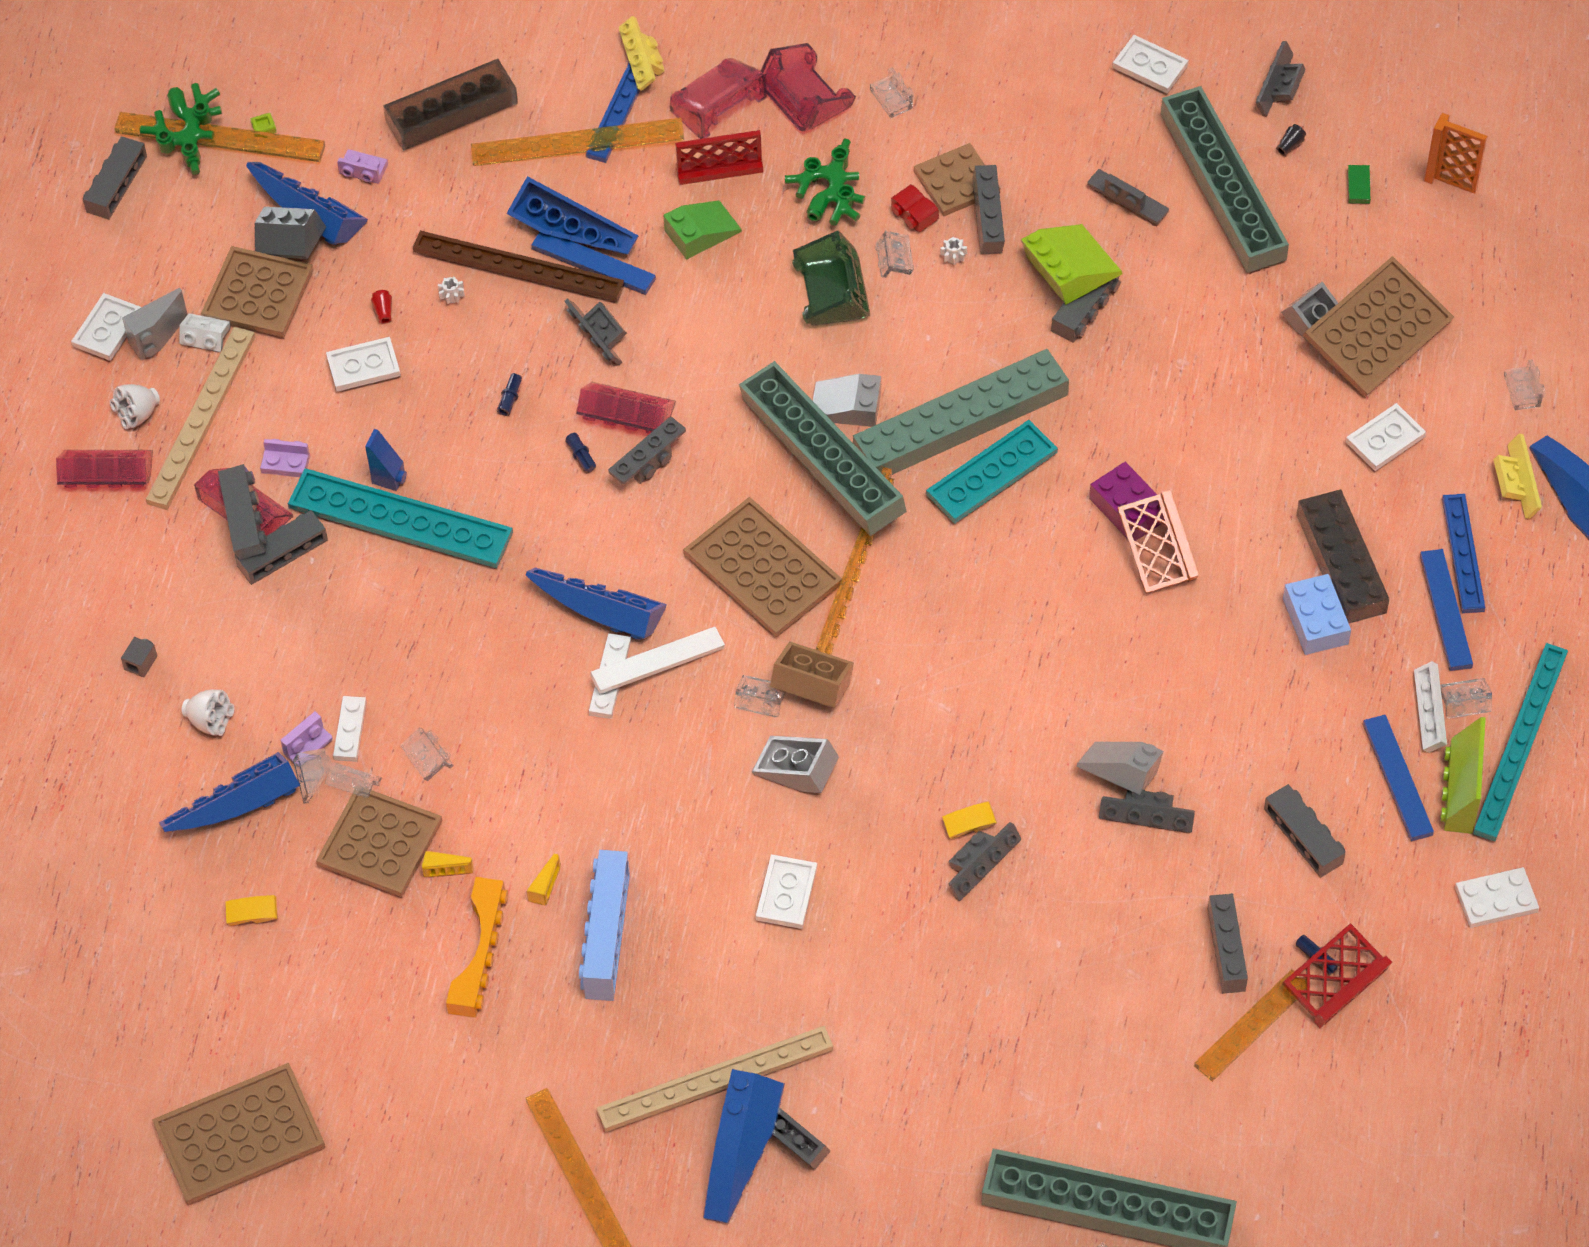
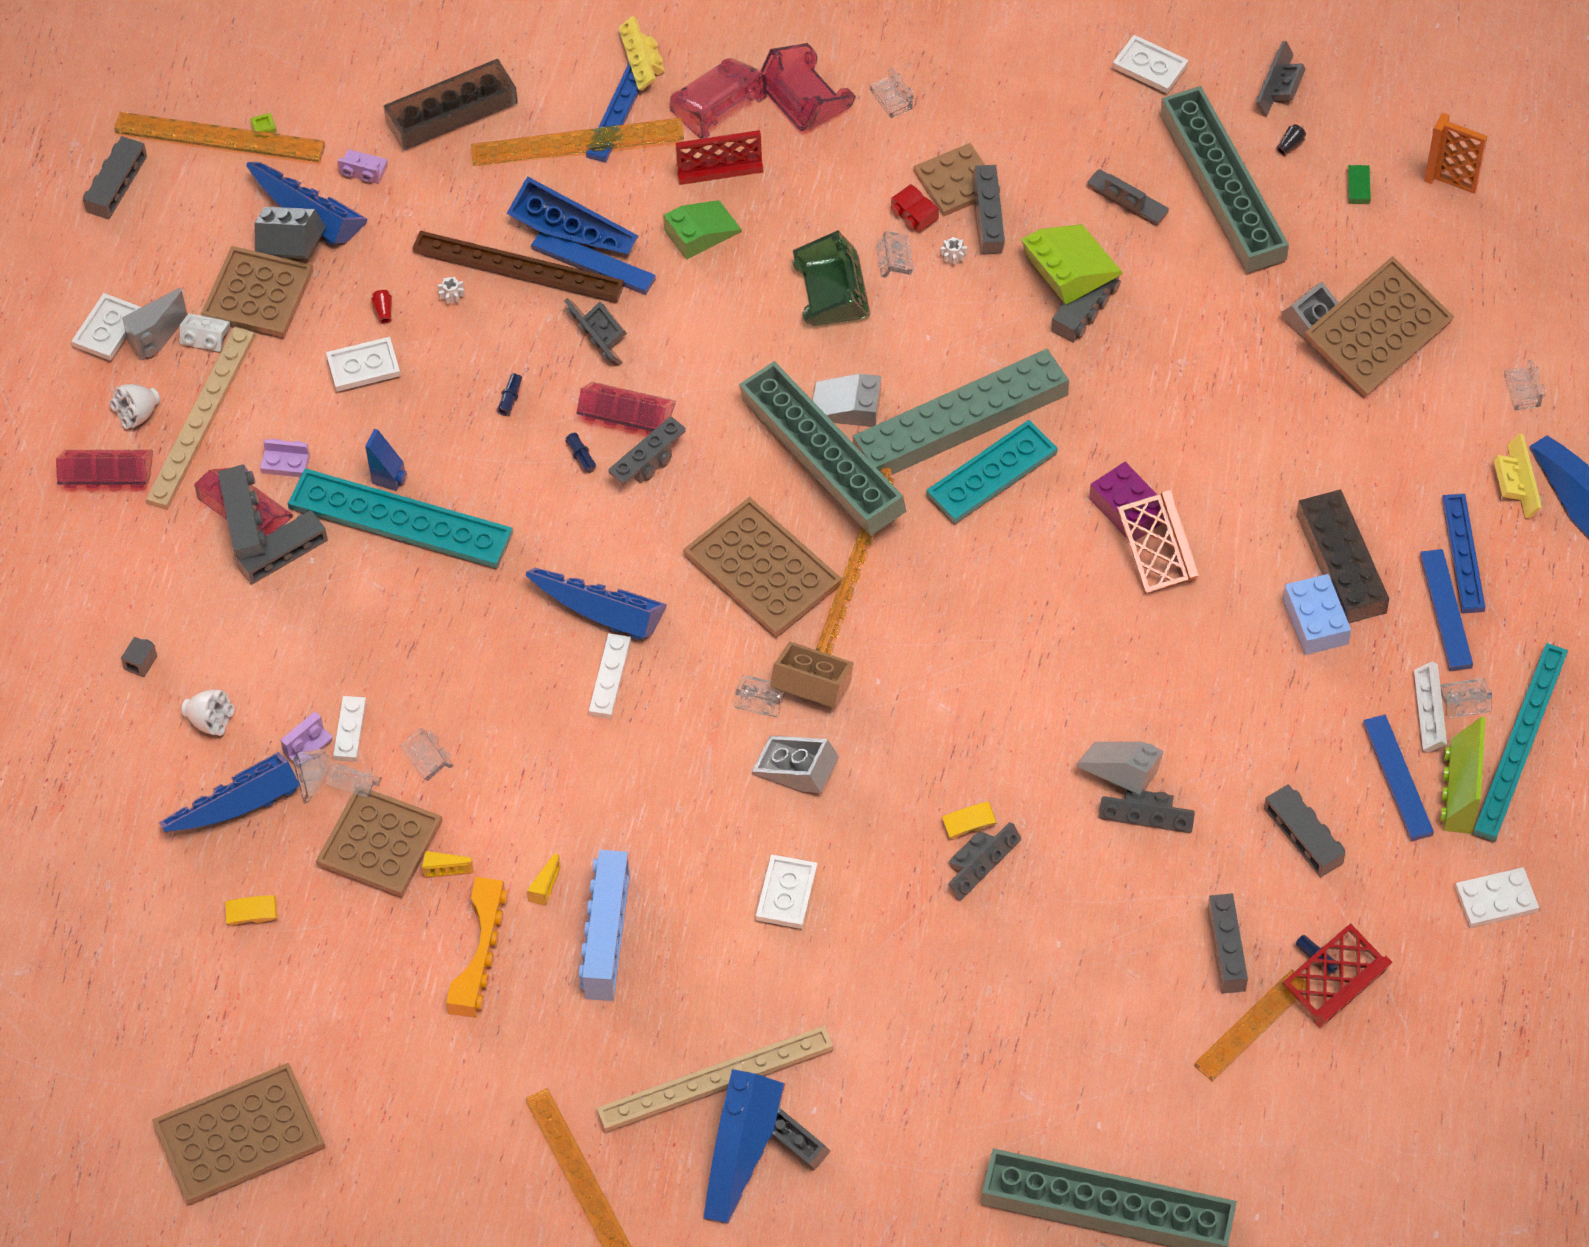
green plant [140,83,222,175] -> none
white tile [590,627,725,694] -> none
green plant [785,138,865,226] -> none
white plate [1346,403,1426,471] -> none

